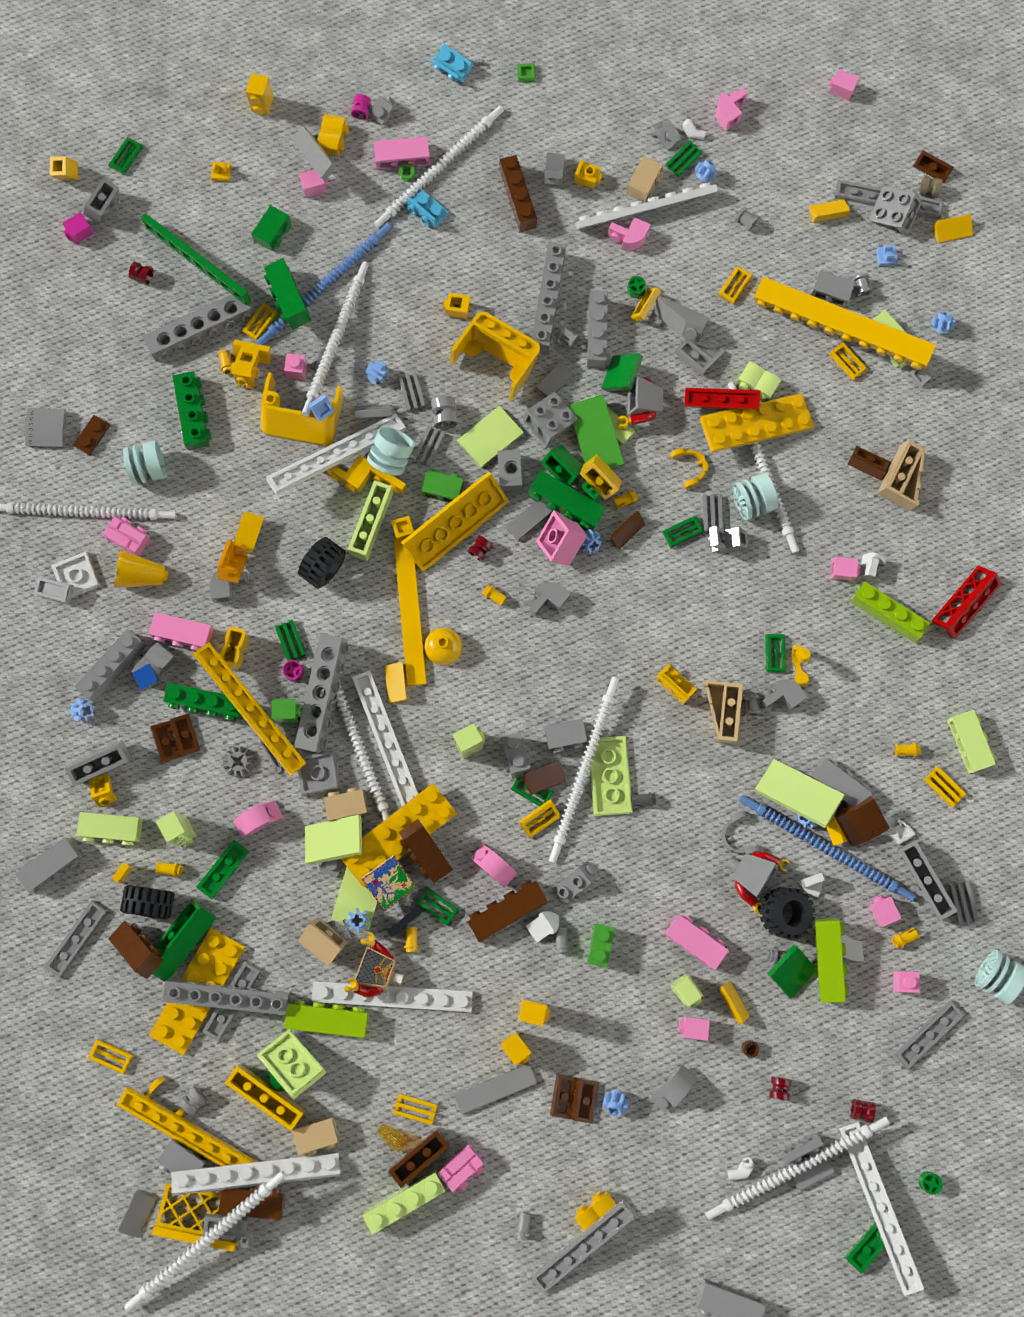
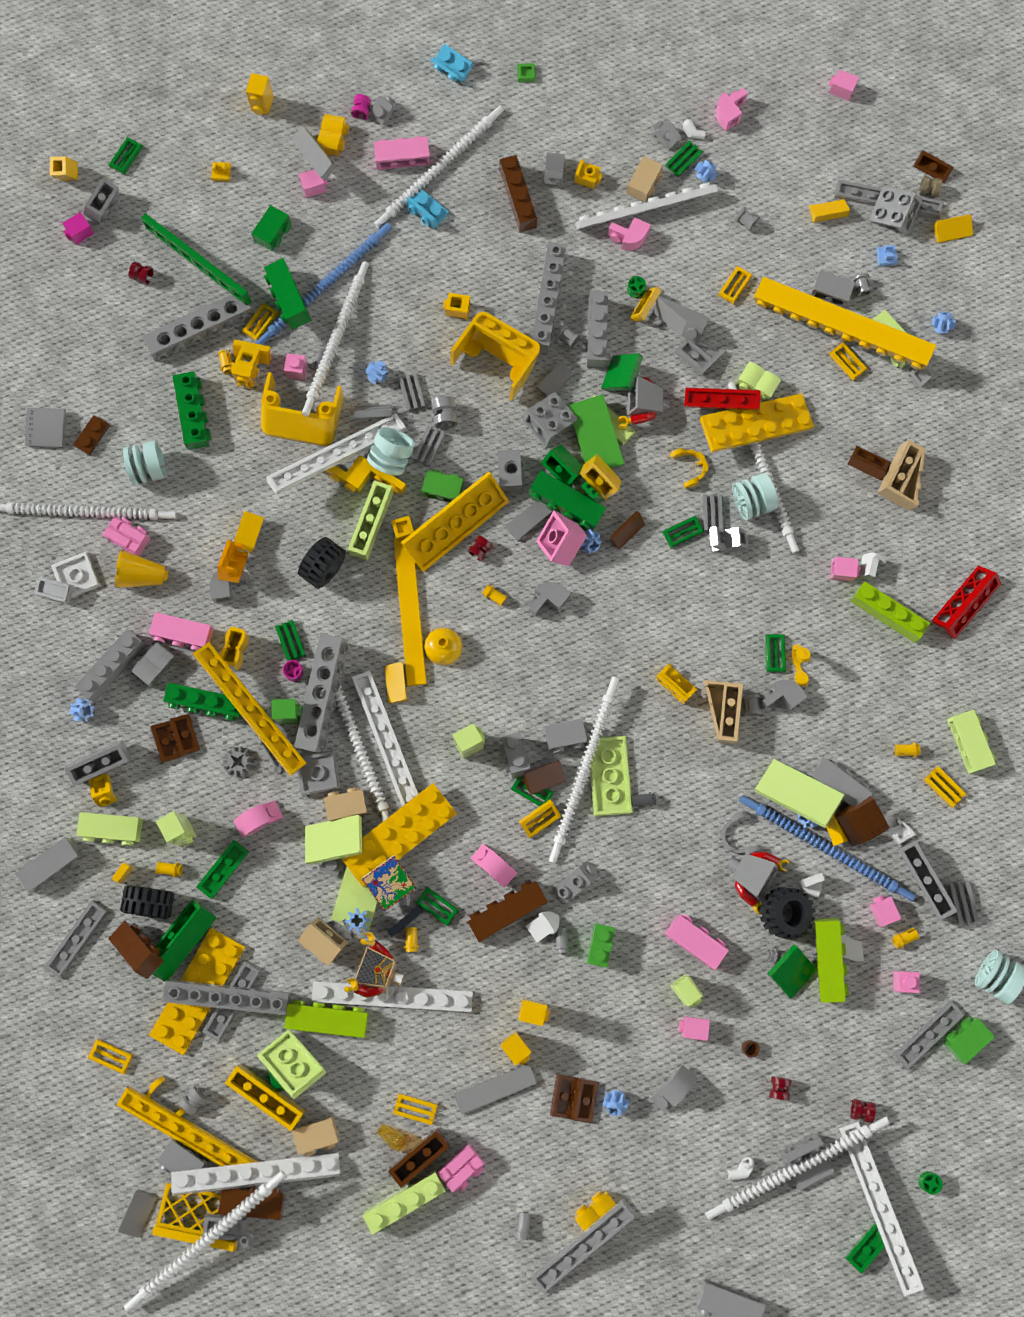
blue tile [132,664,160,690] -> none
light blue tile [308,394,335,422] -> none
reddish brown brick [398,819,453,883] -> none
bright green bush [399,164,415,182] -> none
yellowish green tile [457,406,524,469] -> none
yellow pin [613,490,638,510] -> none
yellow slope [718,981,750,1024] -> none
none -> bright green brick [944,1017,995,1064]

